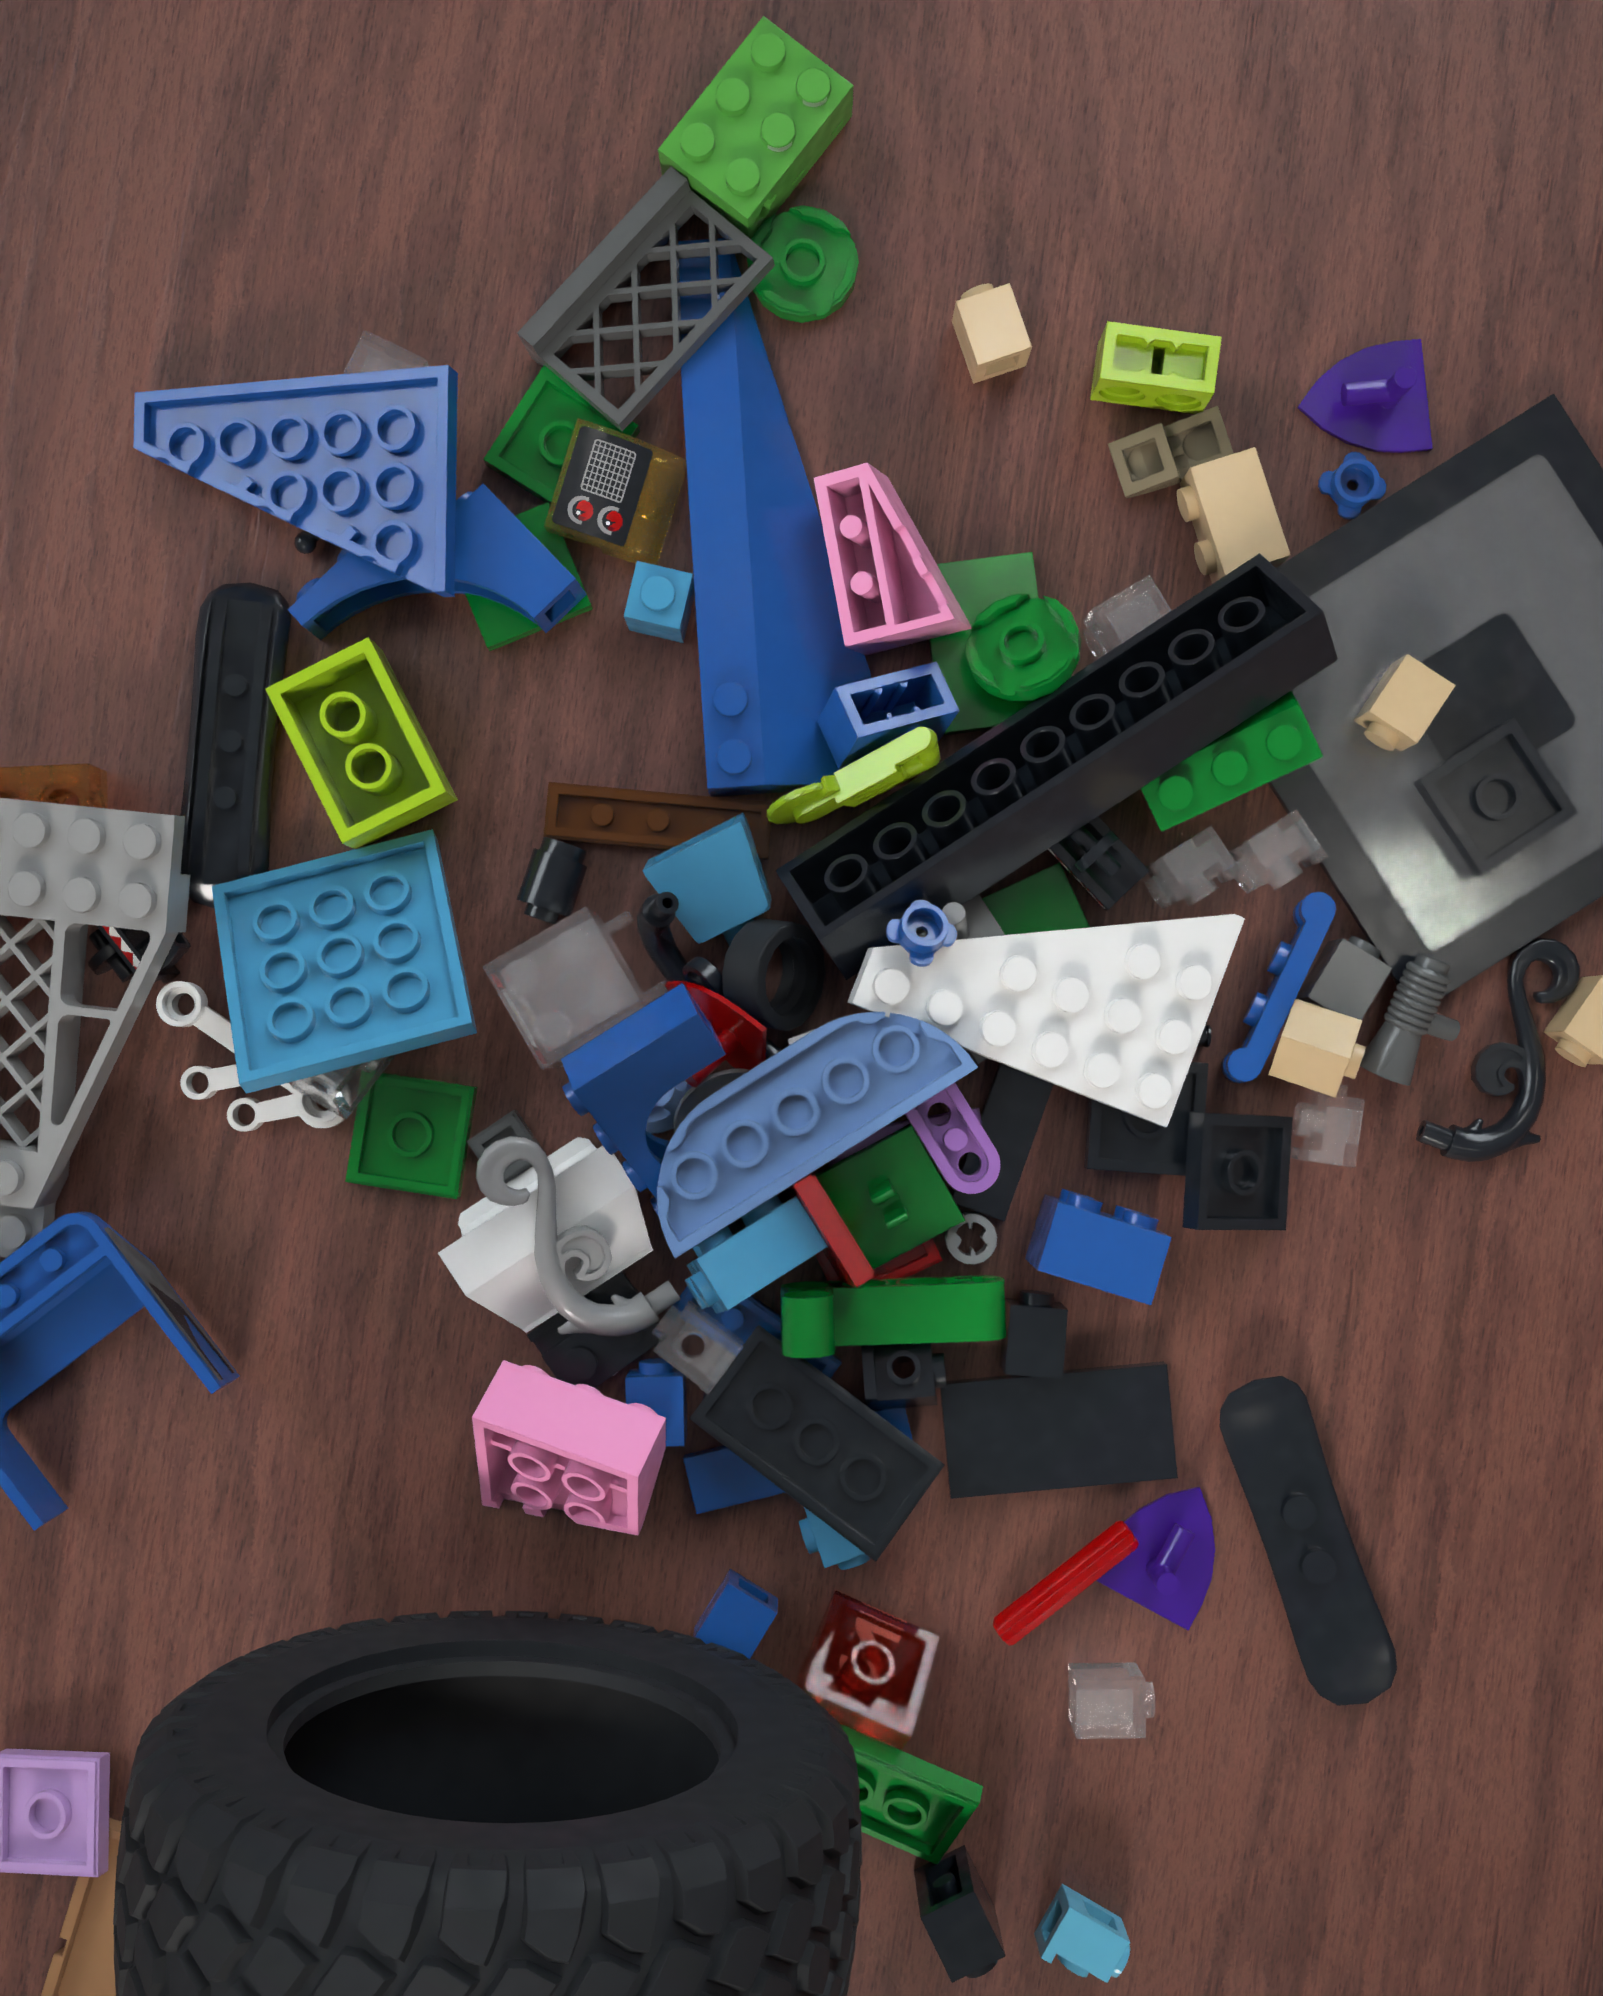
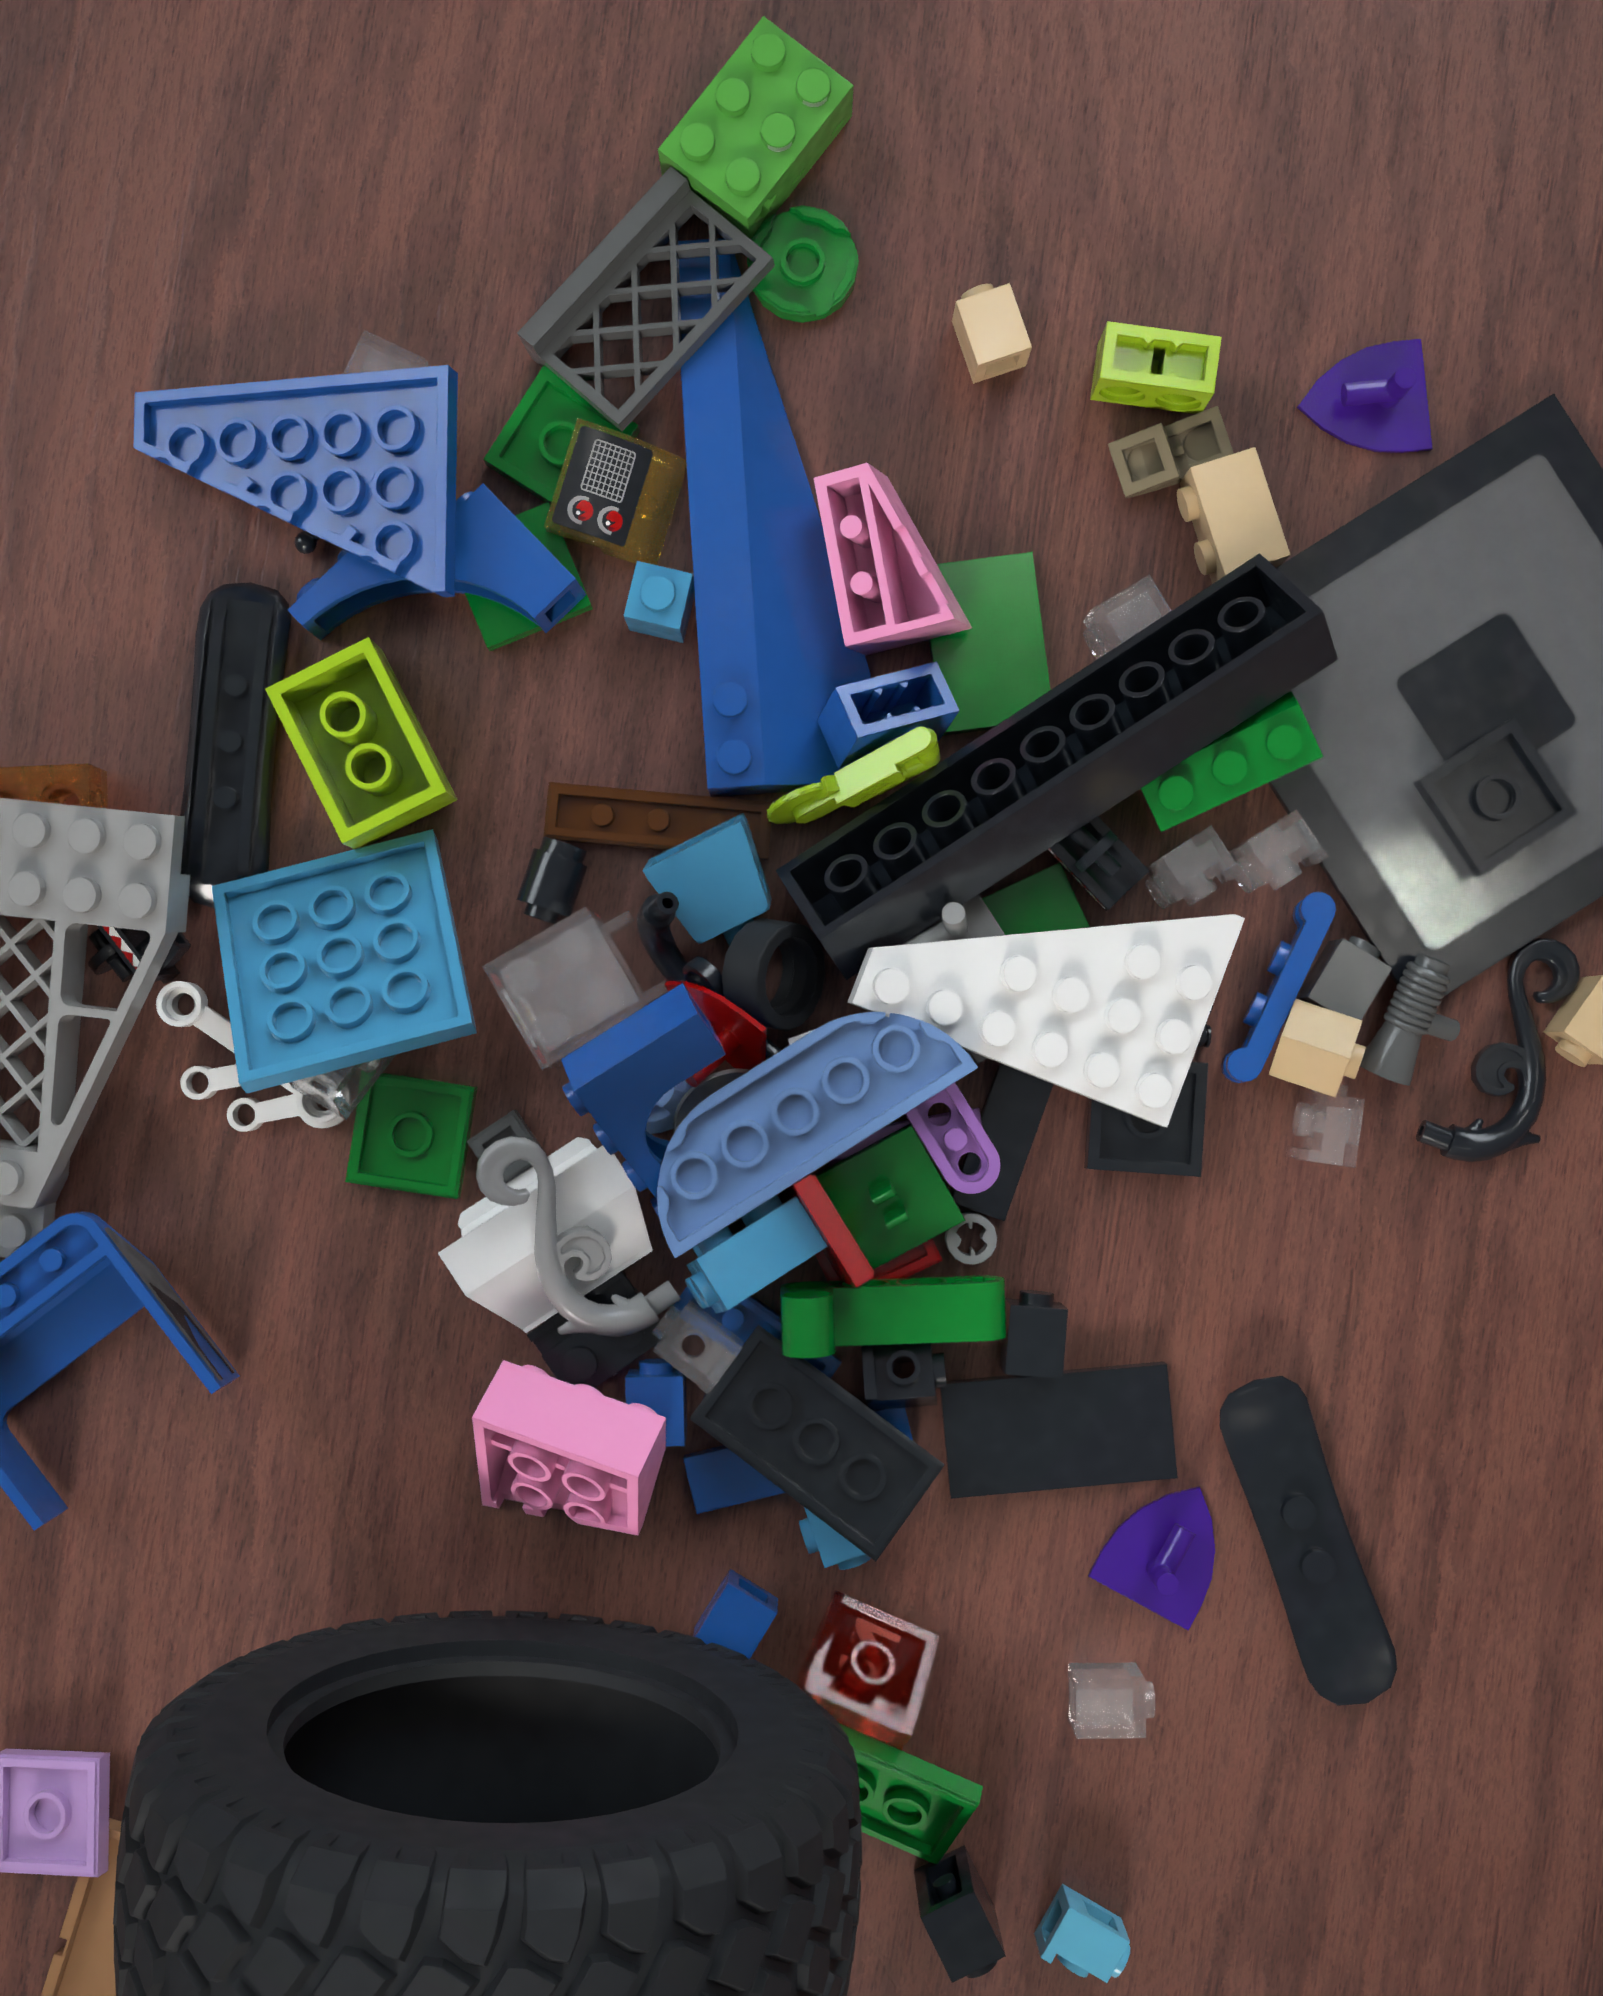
plate [886,900,957,967] -> none
green tile [965,593,1081,701] -> none
red axle [993,1521,1139,1646] -> none
blue brick [1025,1188,1172,1305] -> none
black plate [1182,1112,1293,1230] -> none
blue plate [1318,452,1386,520] -> none
tan brick [1354,654,1456,751] -> none

